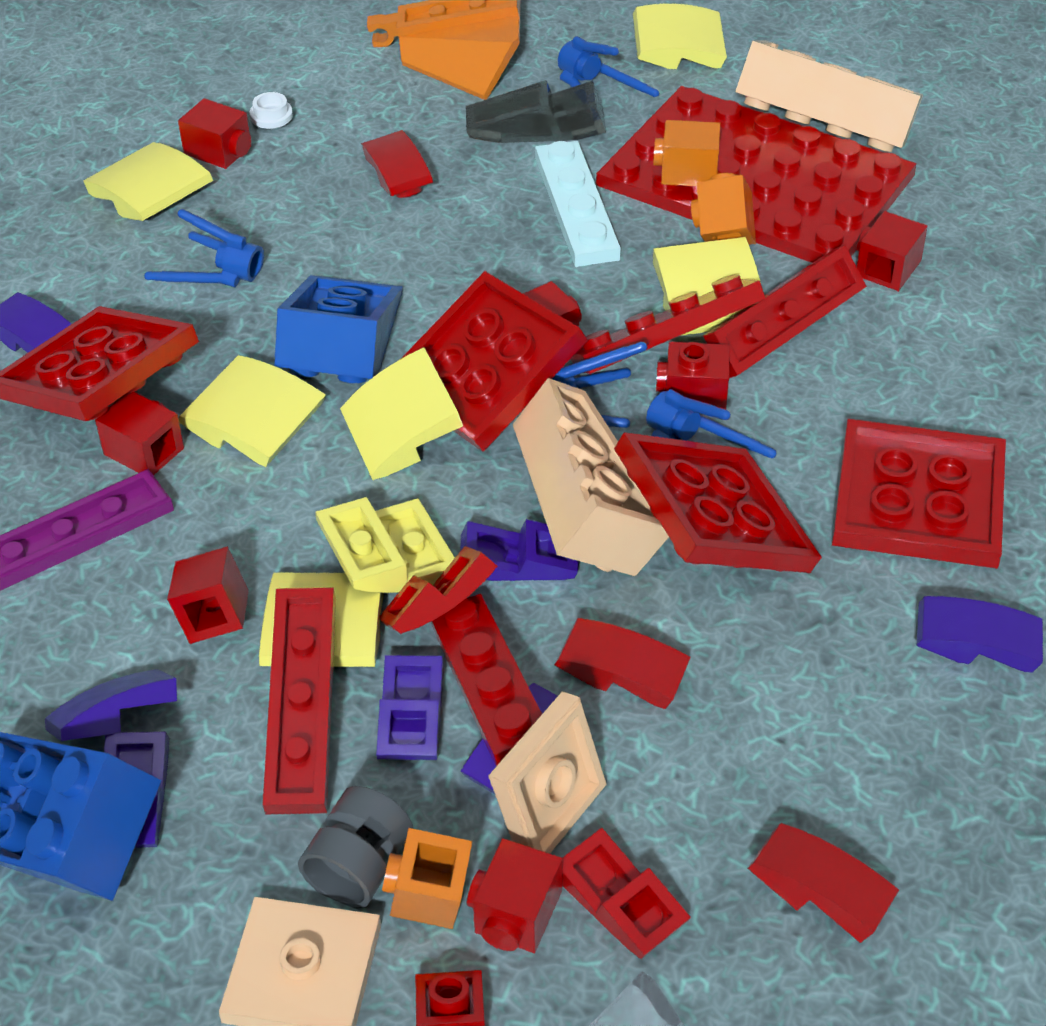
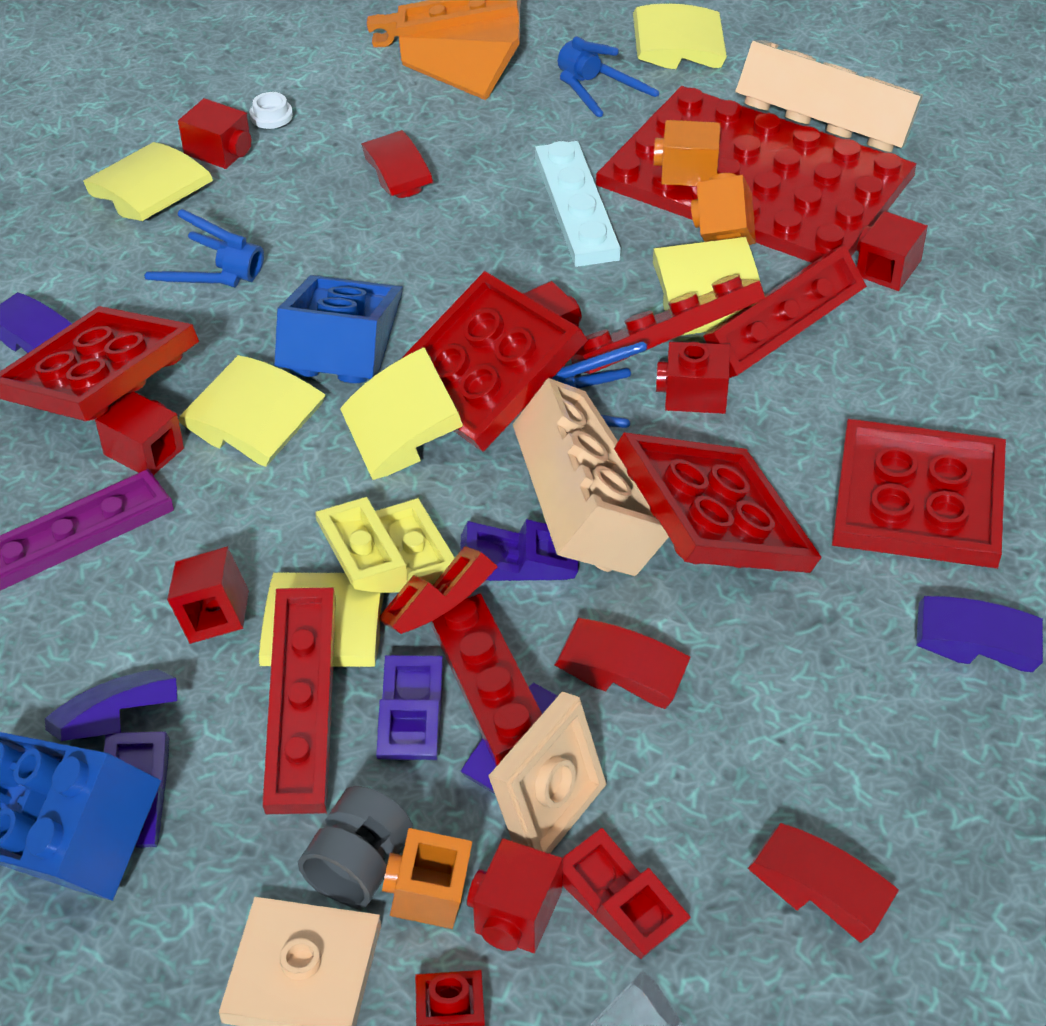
clear smoke slope [466,80,606,143] -> none
blue plant [646,389,777,458] -> none

